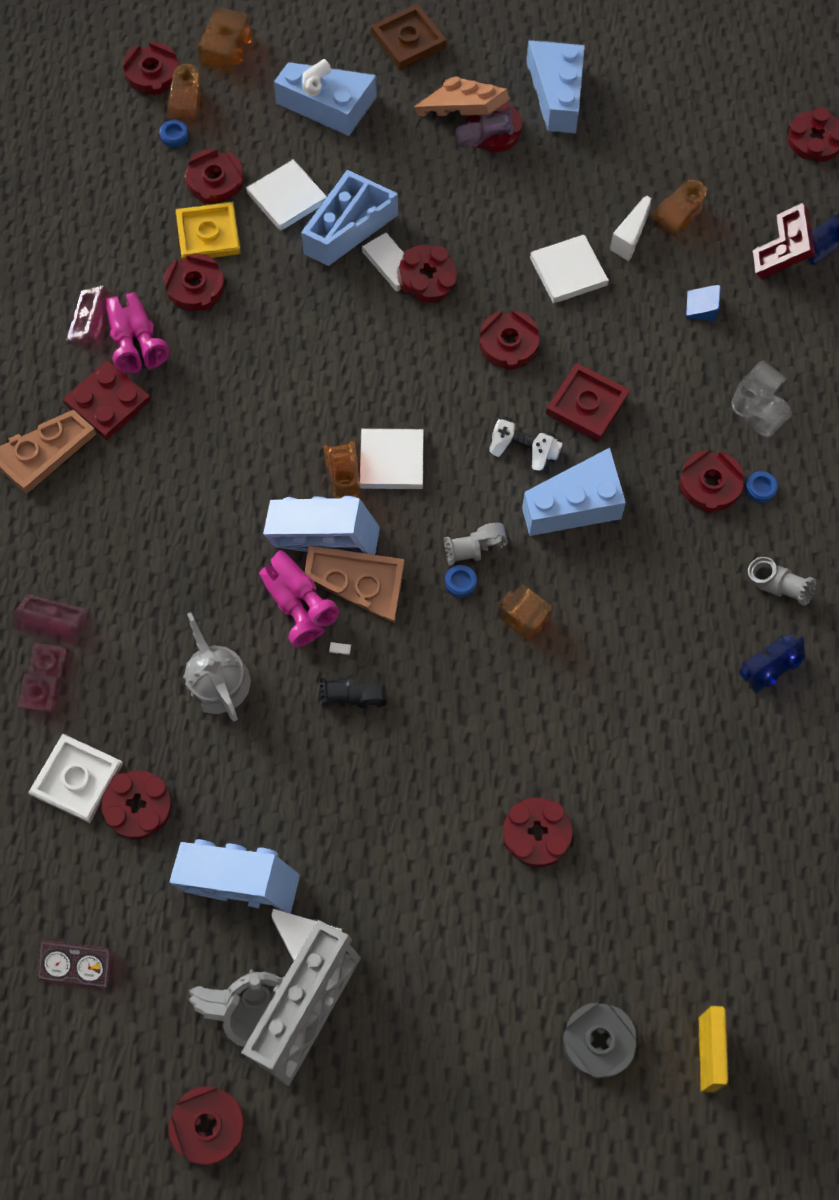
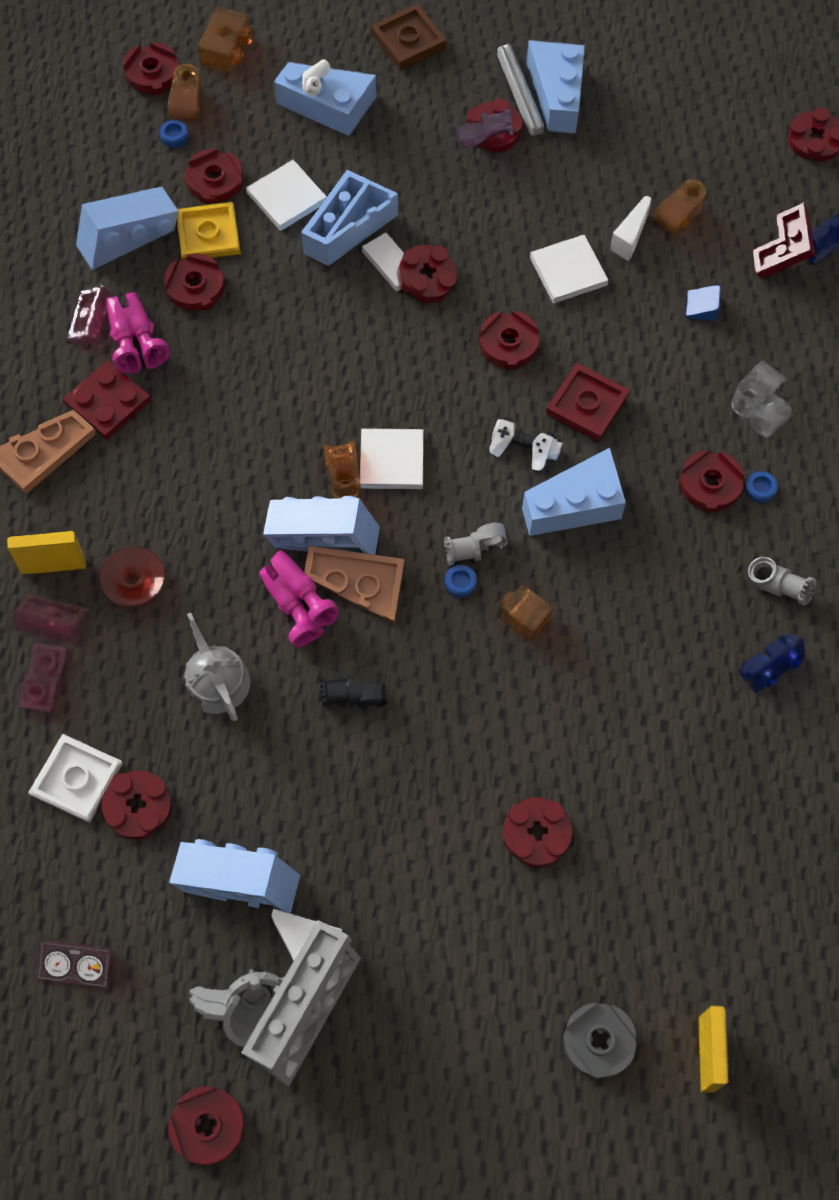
white piece [329,642,351,655] -> none
nougat wing [414,77,510,116] -> none
none -> yellow tile [7,531,86,575]
none -> light blue wedge [76,187,178,270]
none -> clear red dish [99,546,165,607]
none -> light grey axle [497,44,544,136]

